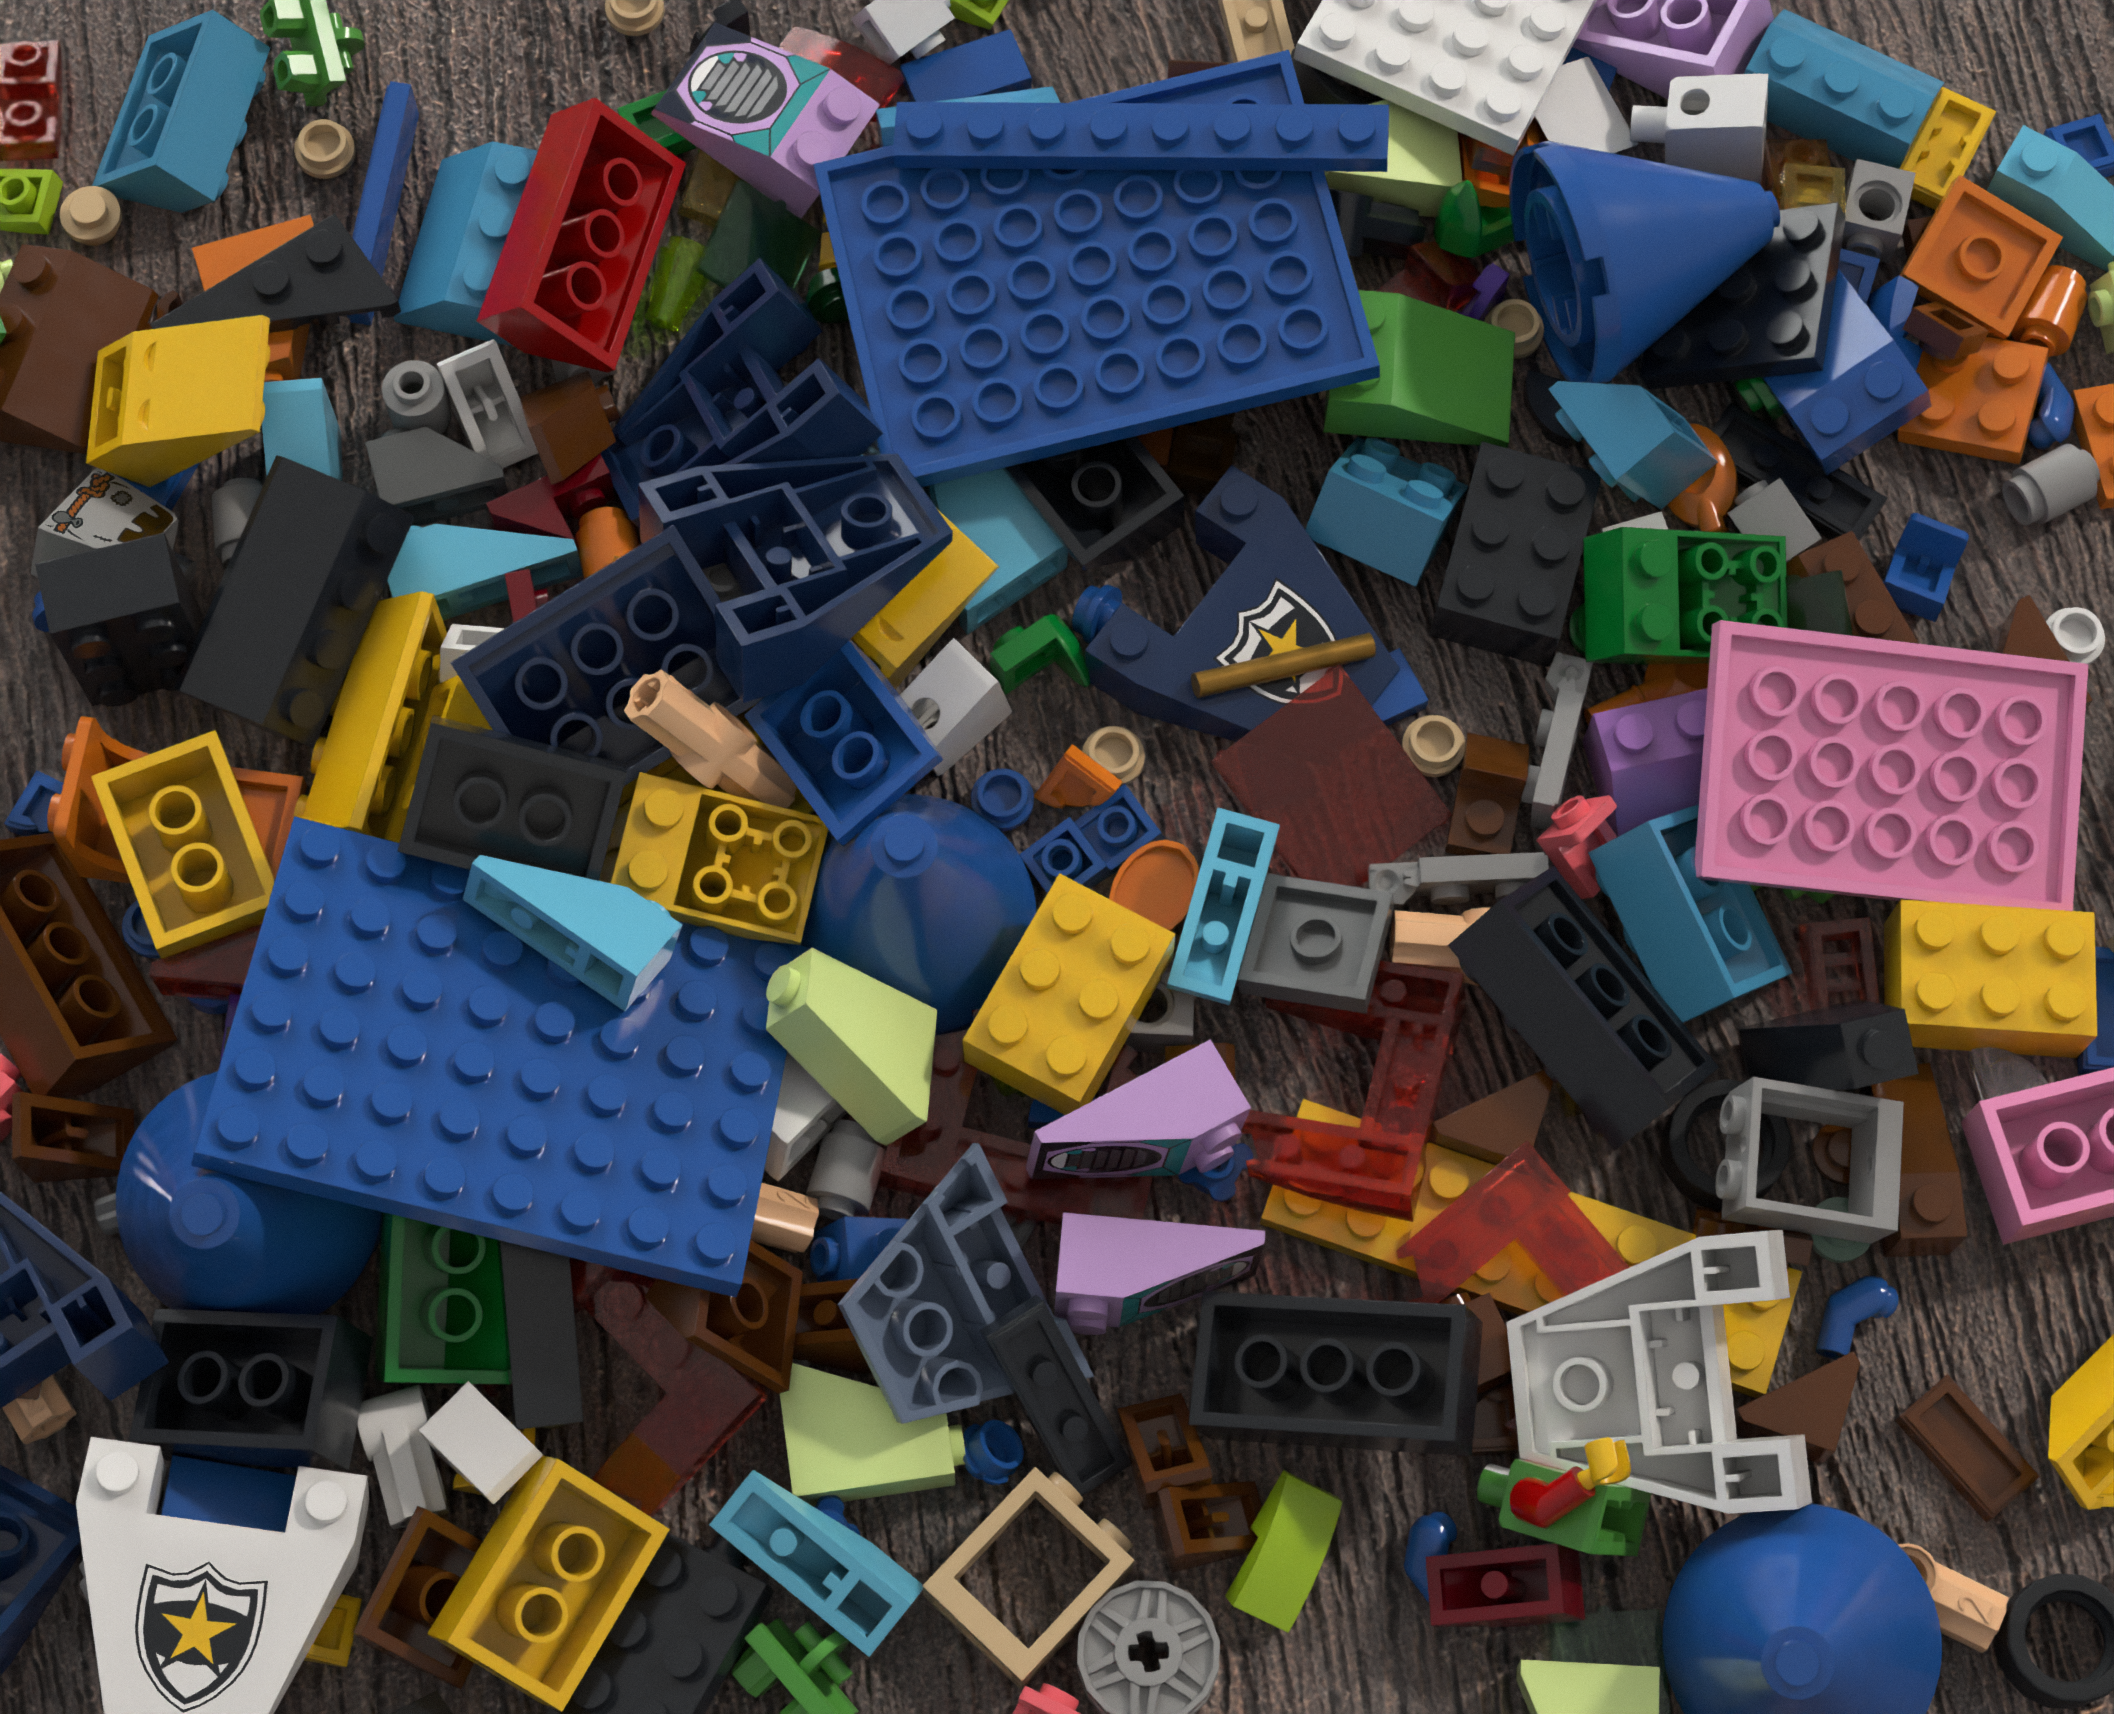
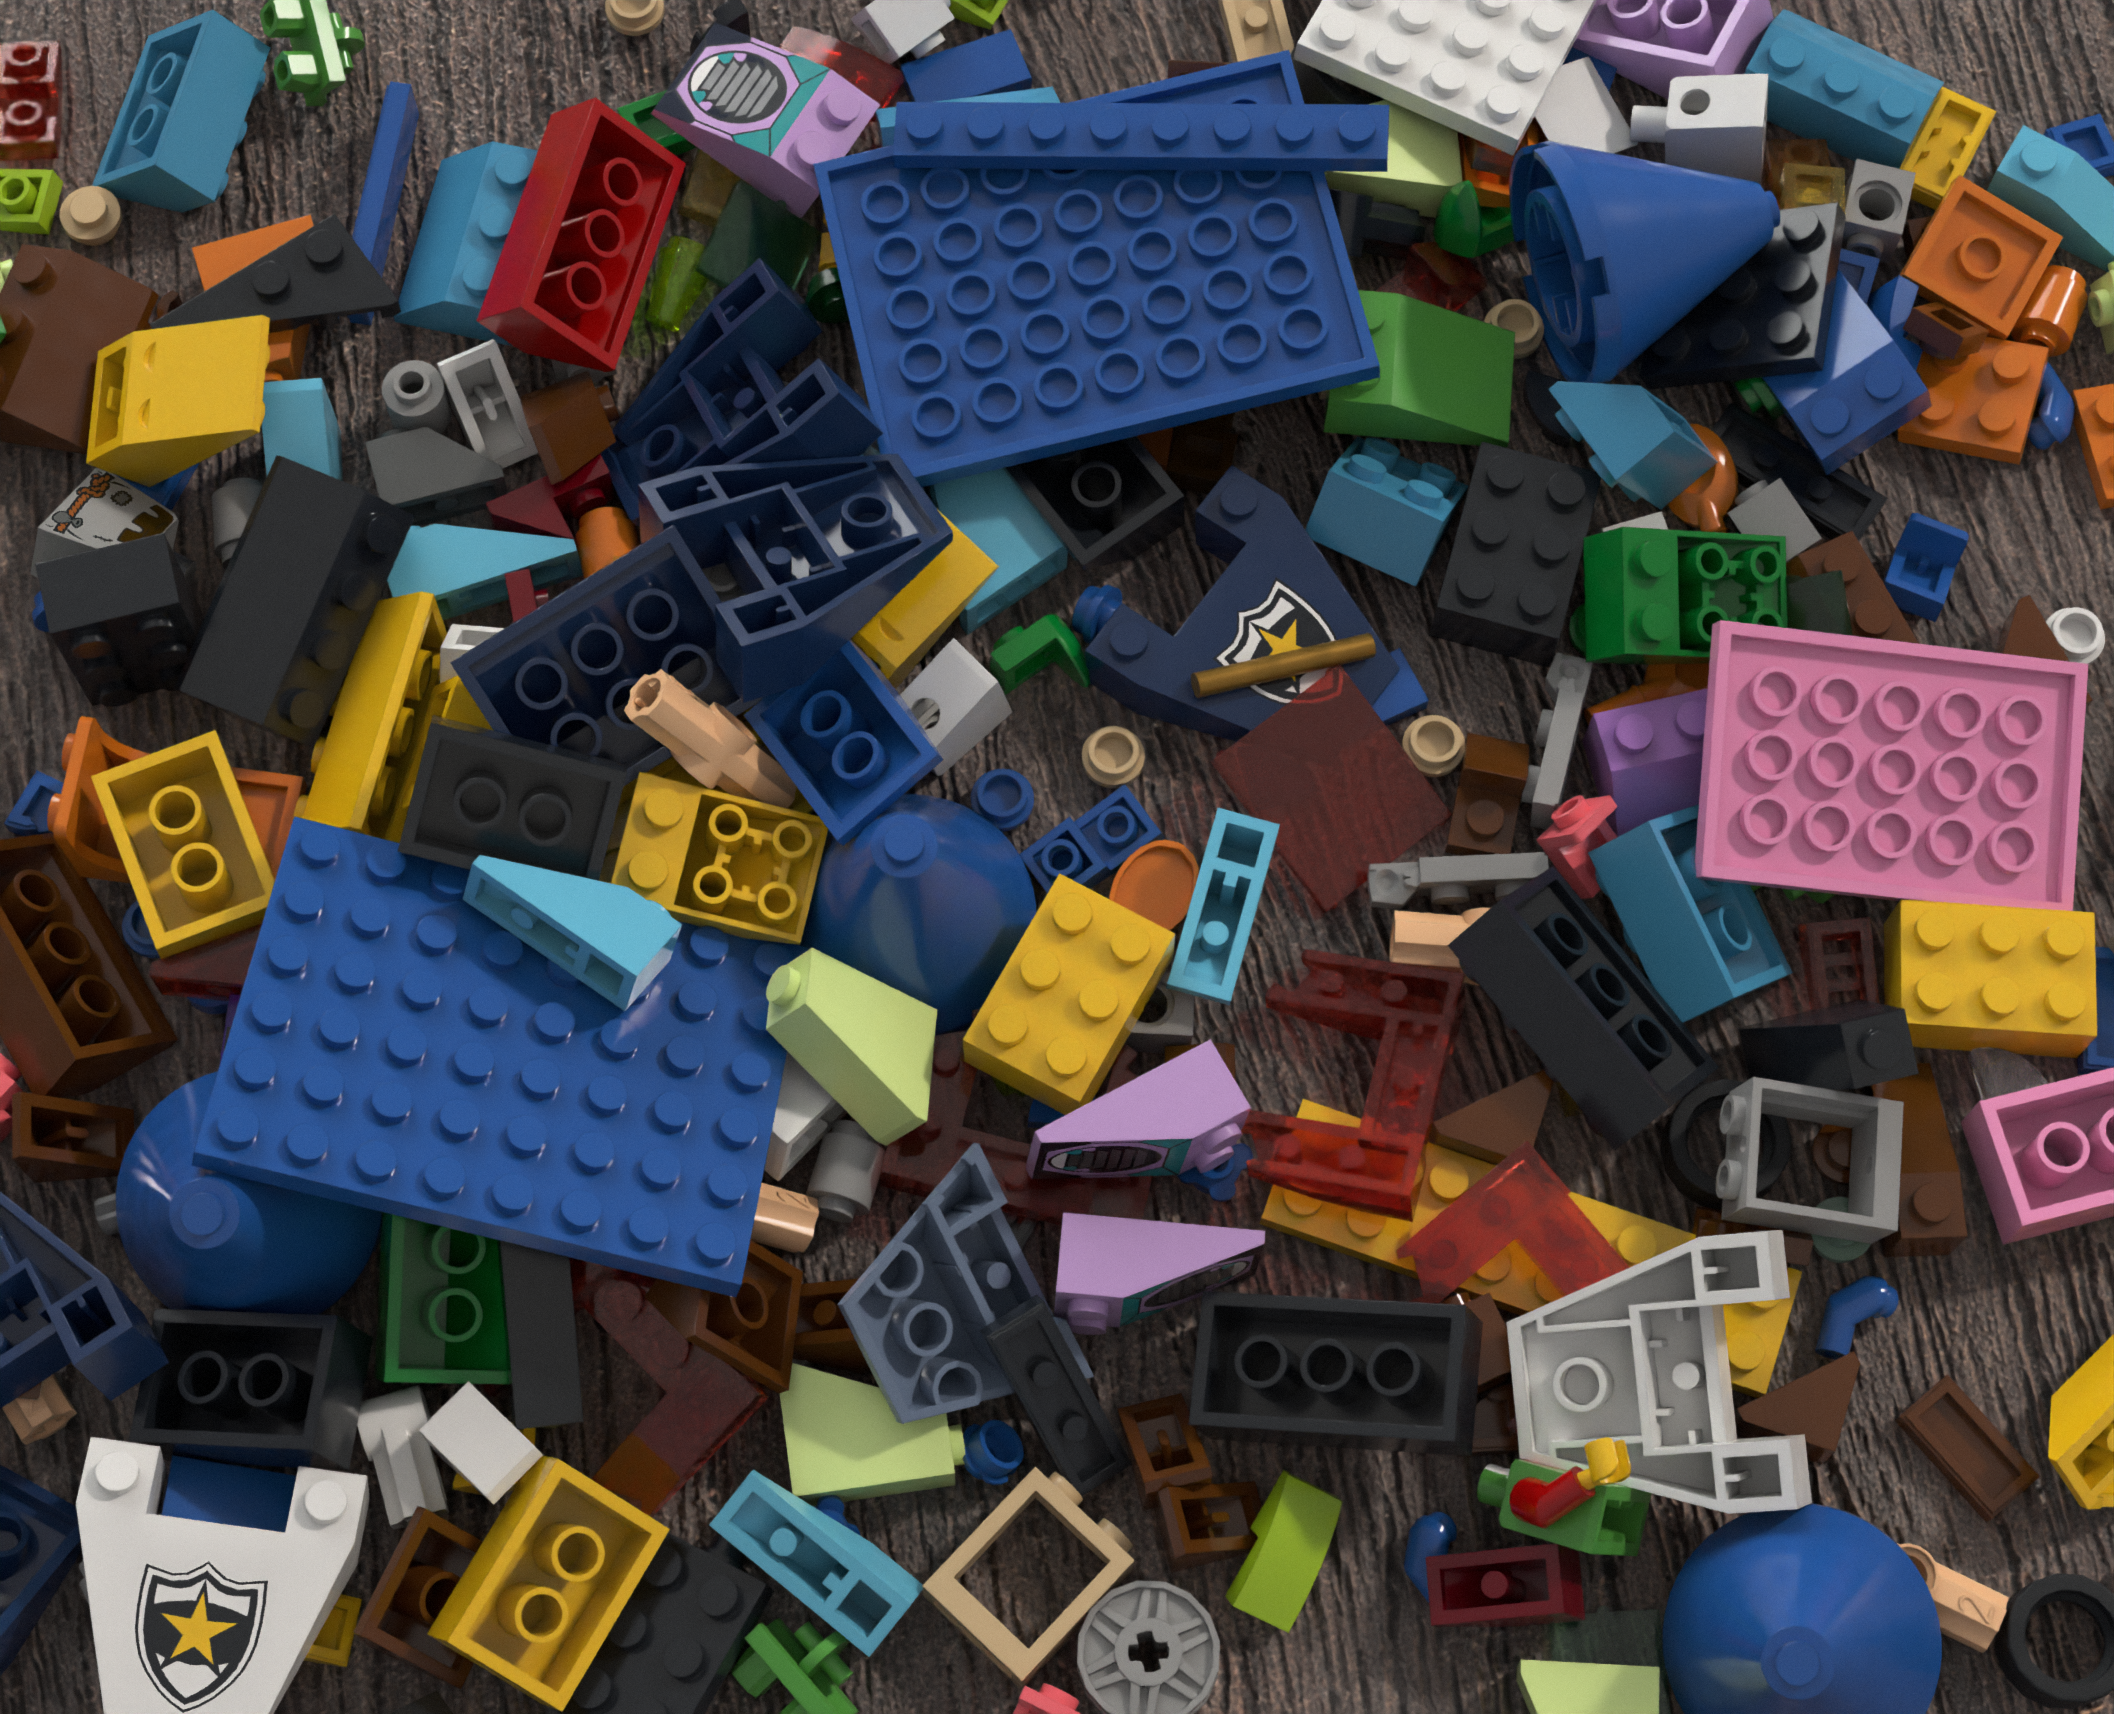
tan plate [294,119,356,179] -> none
blue bracket [810,1216,909,1282] -> none
orange tile [1034,744,1123,809] -> none
dark grey plate [1238,874,1394,1014] -> none
dark purple tile [1457,263,1510,322] -> none
light grey brick [2002,444,2100,525] -> none

